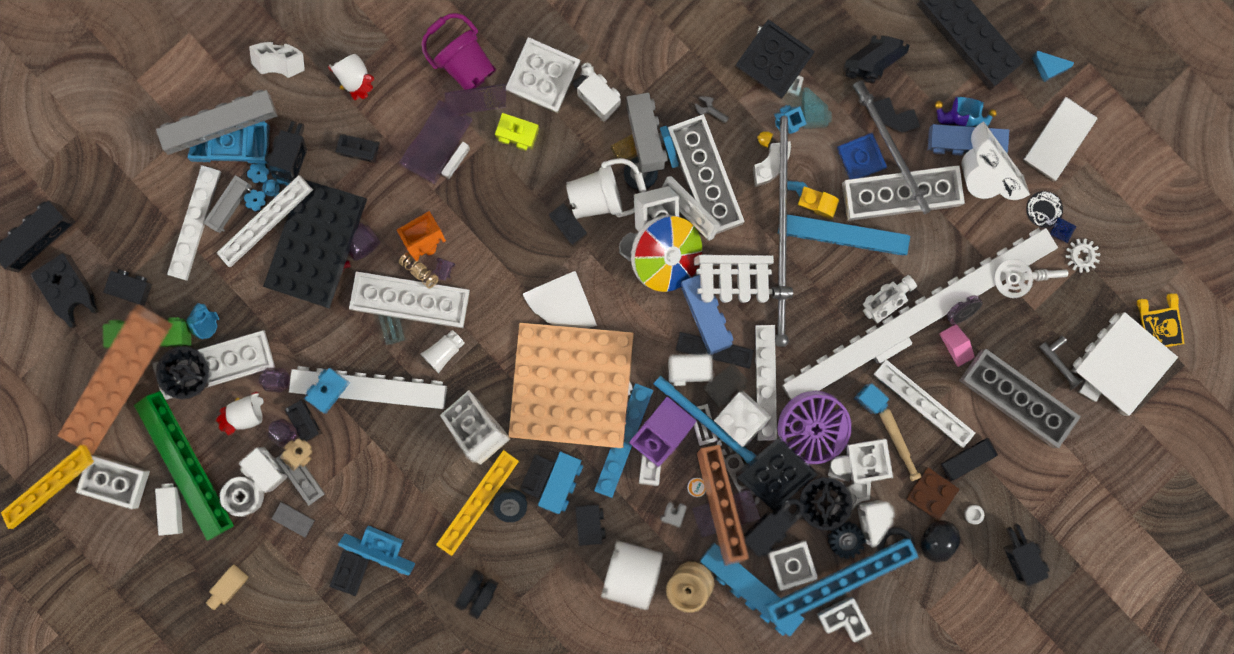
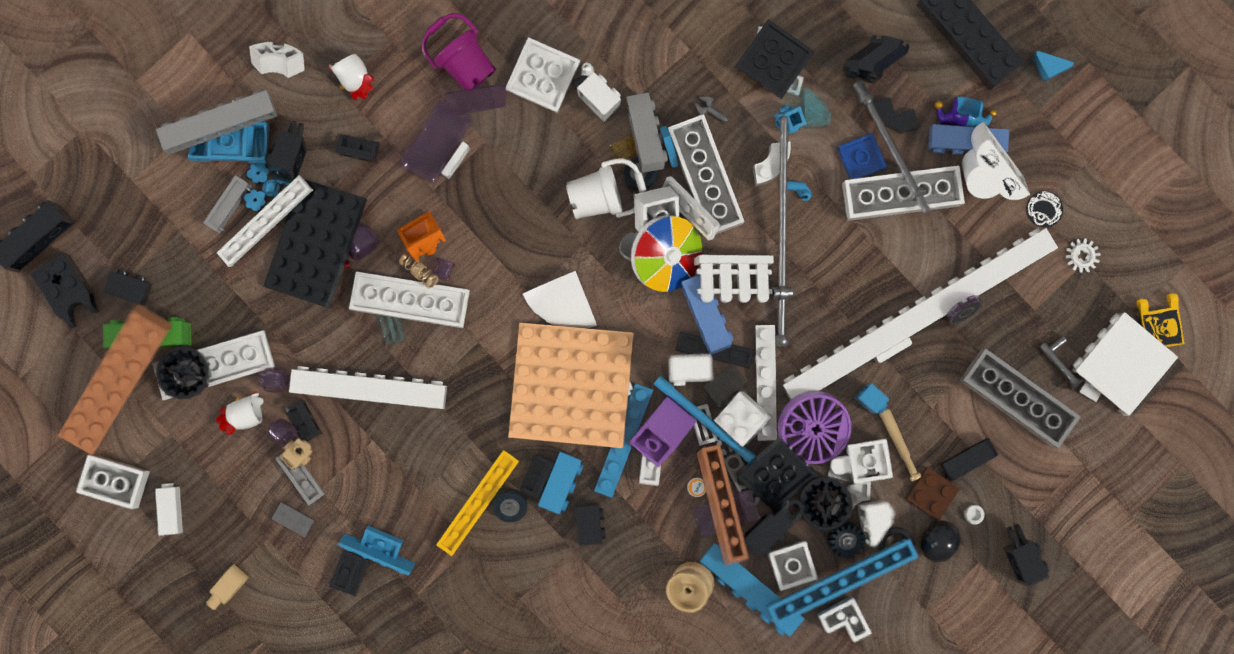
yellow plate [1,445,94,529] -> none
green brick [134,391,234,541] -> none
white plate [167,165,221,280] -> none
dark azure hair [186,303,219,339] -> none
white brick [220,476,264,516] -> none
white brick [239,447,288,493] -> none
dark azure brick [305,368,350,413] -> none
white plant [421,330,465,373] -> none
white brick [440,390,510,465] -> none
black wheel [454,569,499,620] -> none
neon yellow brick [495,113,539,151] -> none
black piece [549,203,588,247] -> none
white brick [601,540,662,610] -> none
light grey hinge [660,502,687,527] -> none
yellow hinge [758,131,773,148] -> none
dark azure beam [778,214,910,255] -> none
yellow brick [797,186,839,220] -> none
white brick [863,275,917,323] -> none
white plate [873,360,975,448] -> none
bright pink slope [939,324,975,367] -> none
white dish [995,259,1068,298] -> none
white tile [1023,97,1098,182] -> none
clear blue tile [1050,217,1077,243] -> none

